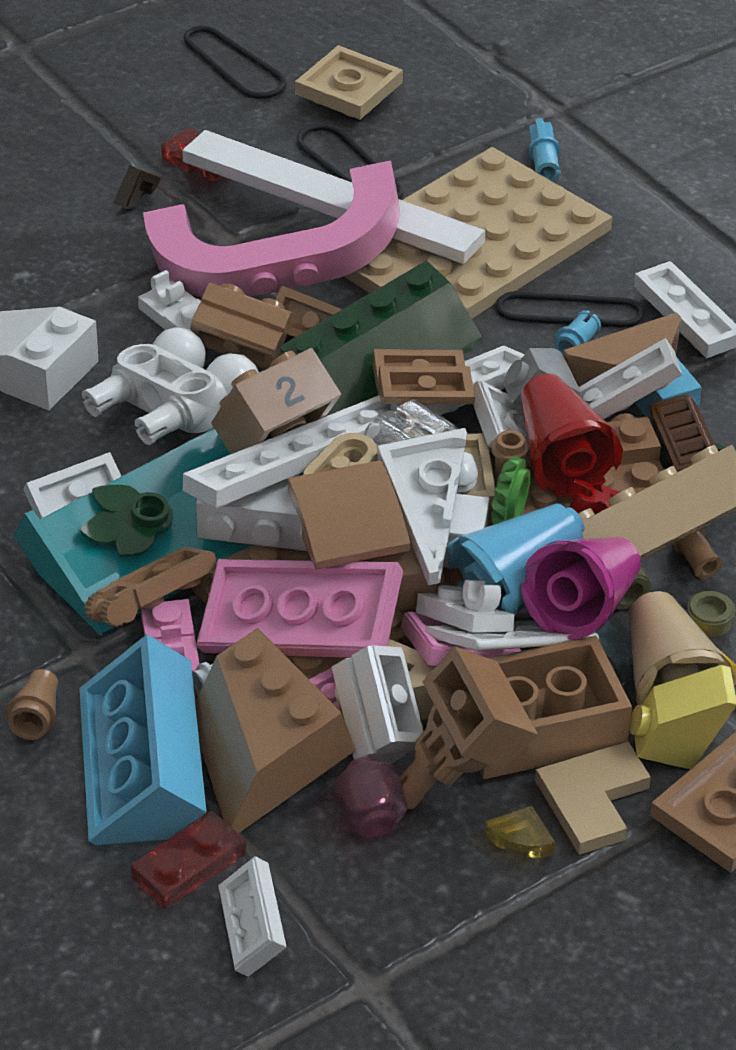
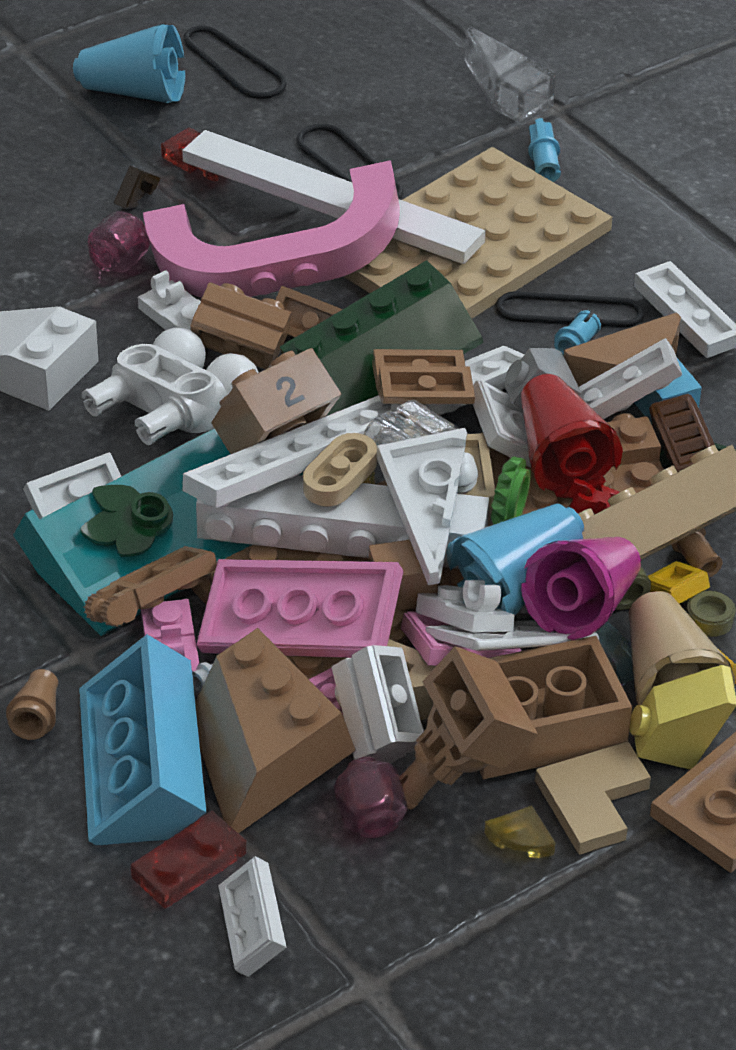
medium nougat slope [288,460,410,570] -> none
tan plate [295,45,403,120] -> none
medium nougat pin [491,430,529,487] -> none
none -> medium azure cone [73,24,185,103]
none -> clear pink head [87,211,150,272]
none -> clear slope [465,26,556,125]
none -> yellow tile [648,561,710,604]

